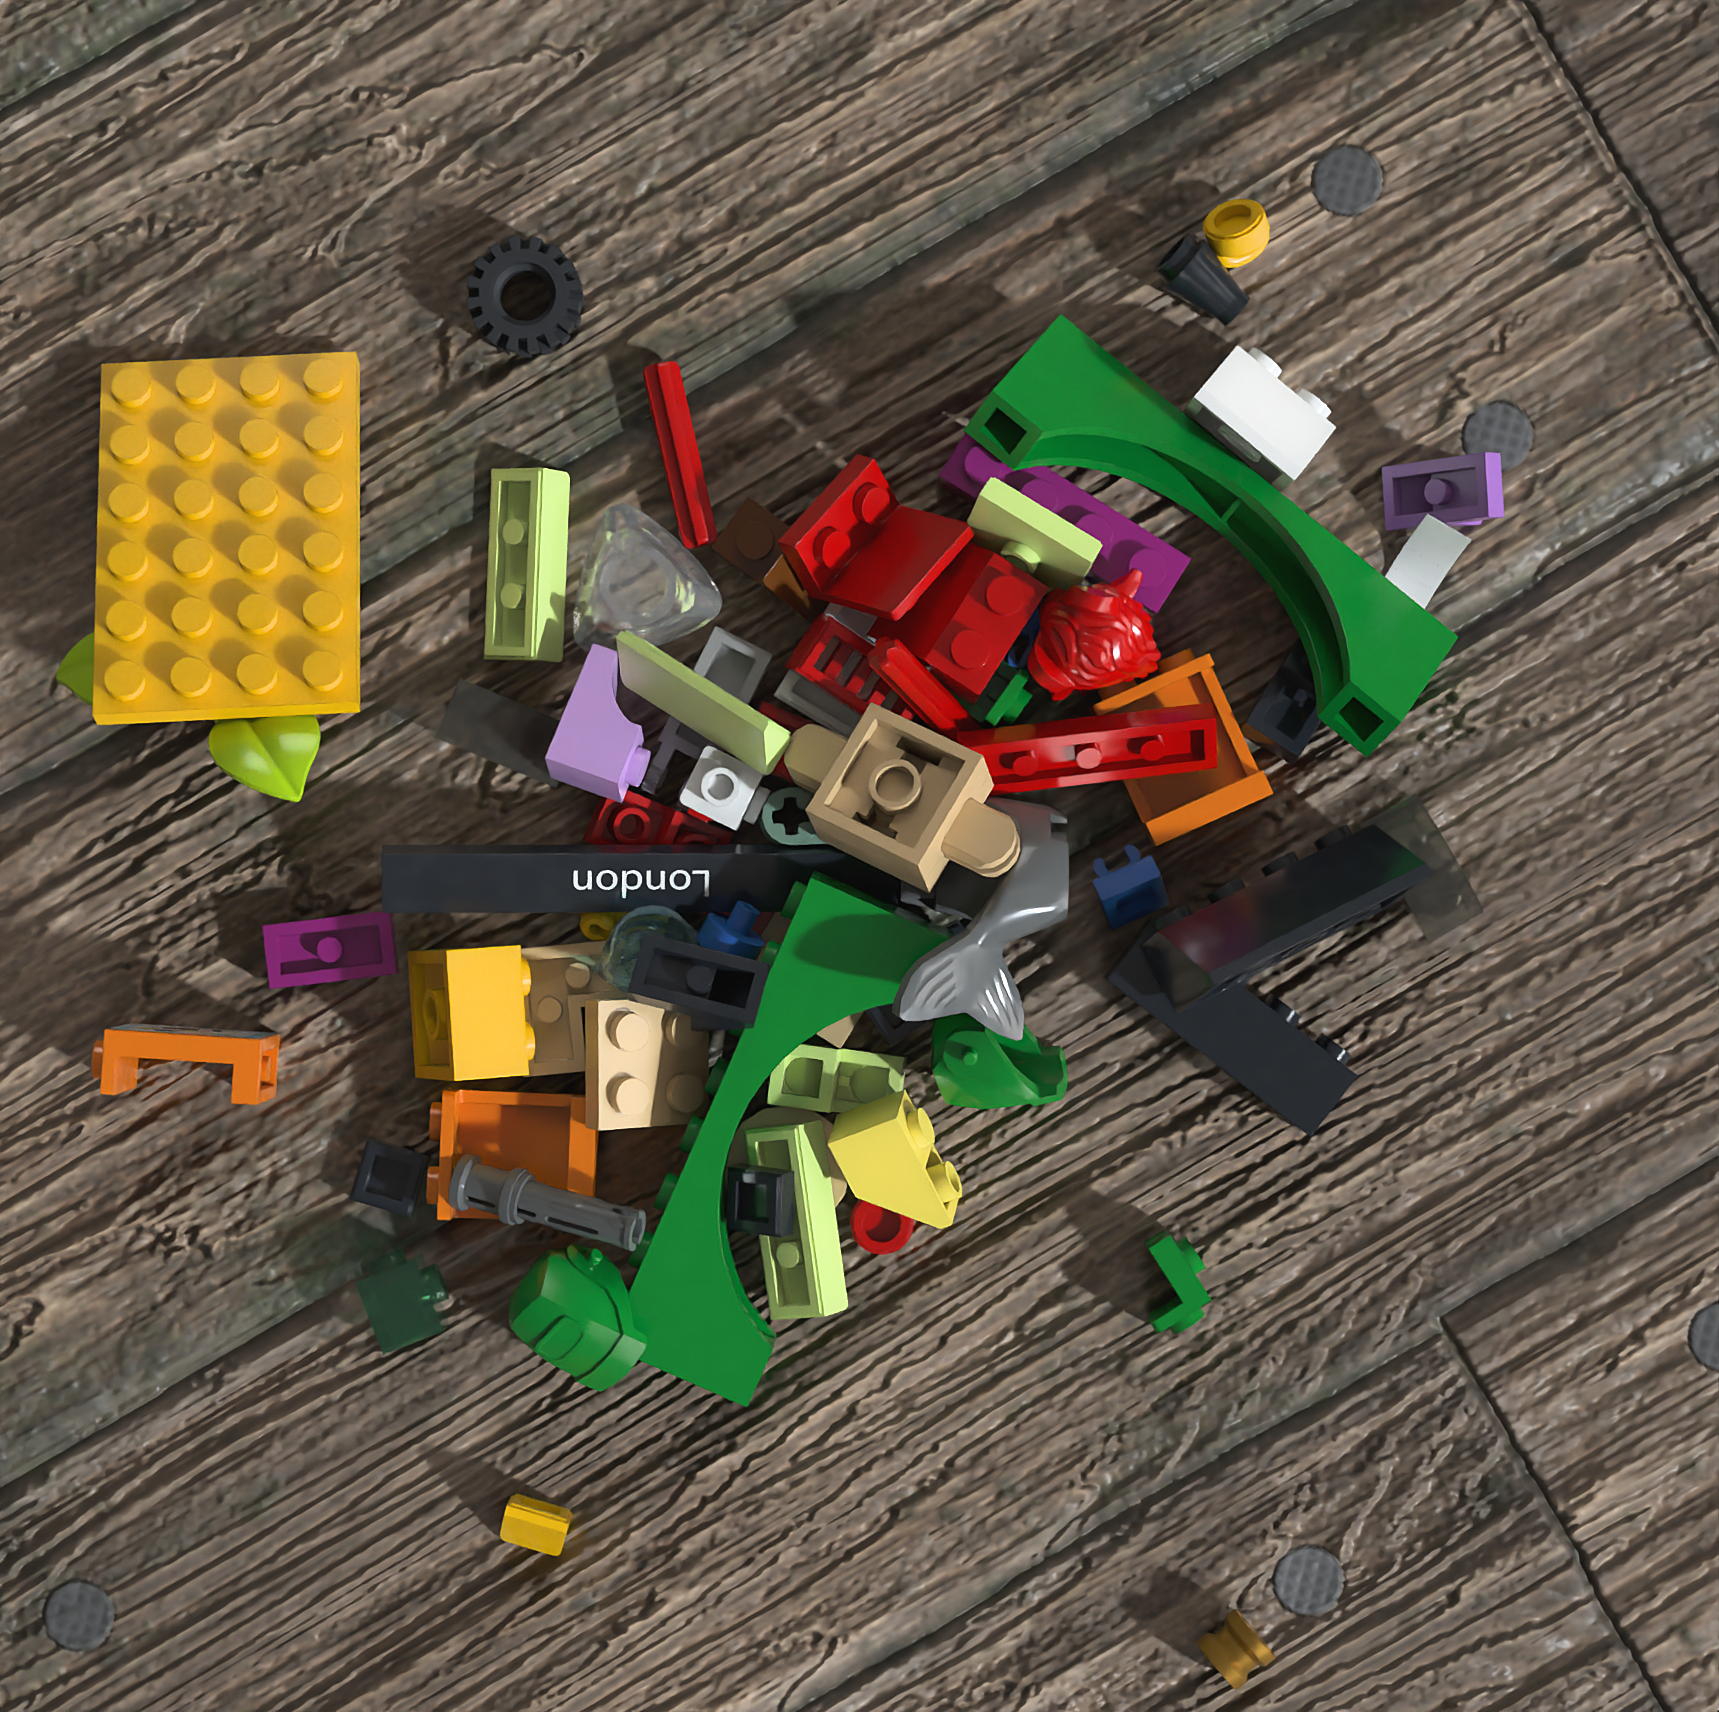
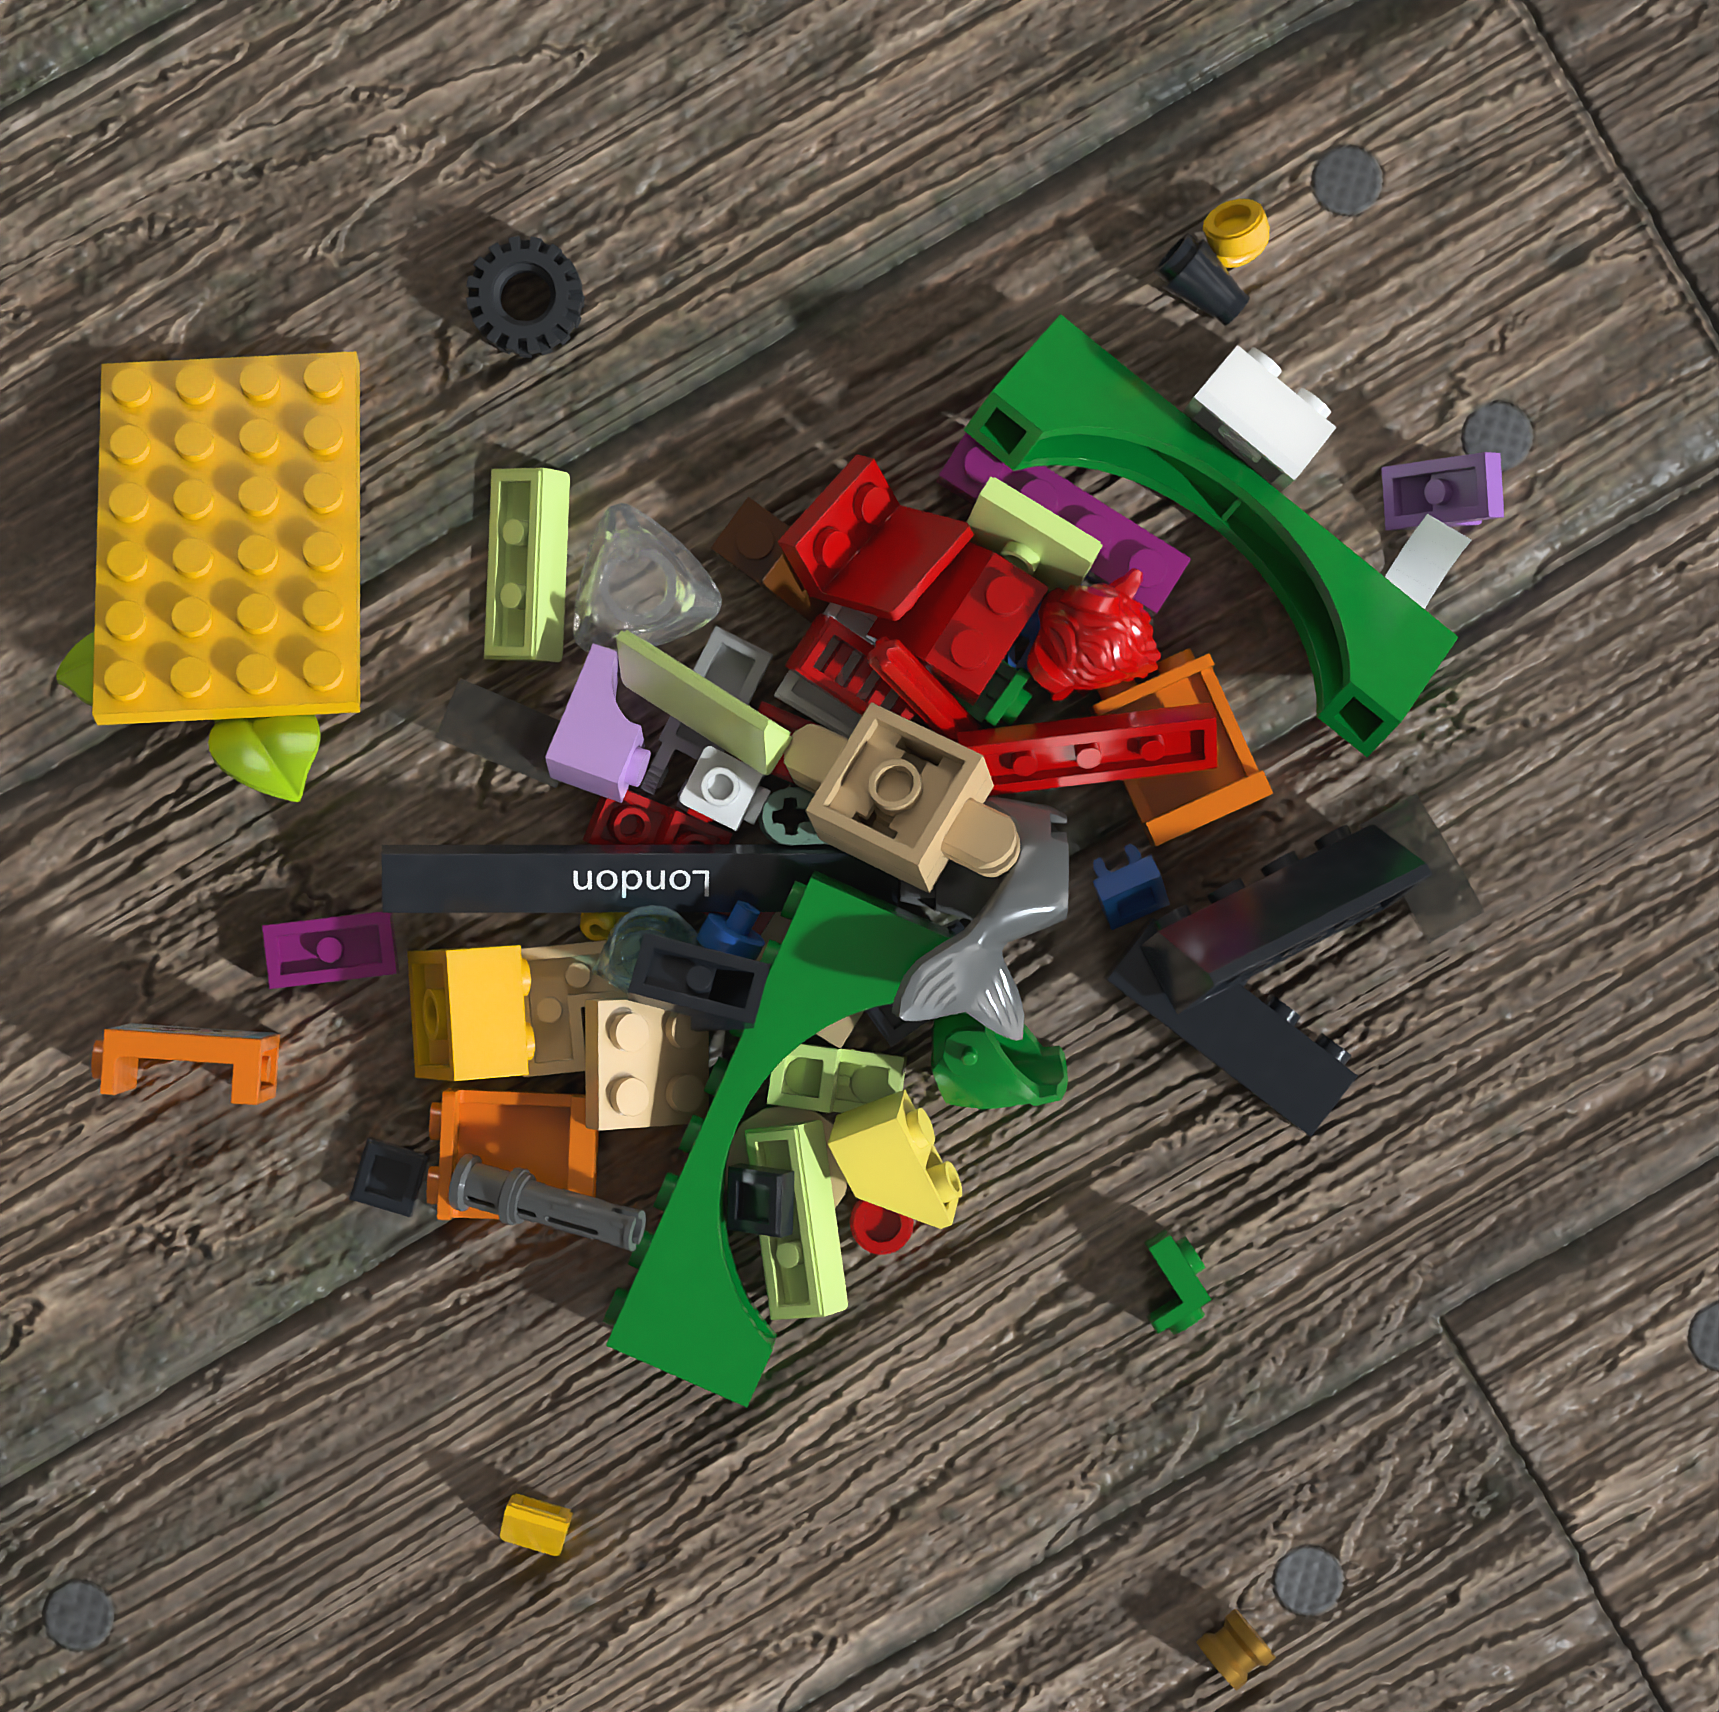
clear green brick [355,1249,450,1355] -> none
green helmet [508,1244,648,1392] -> none
red axle [642,361,718,549] -> none
black slope [1240,636,1321,765] -> none

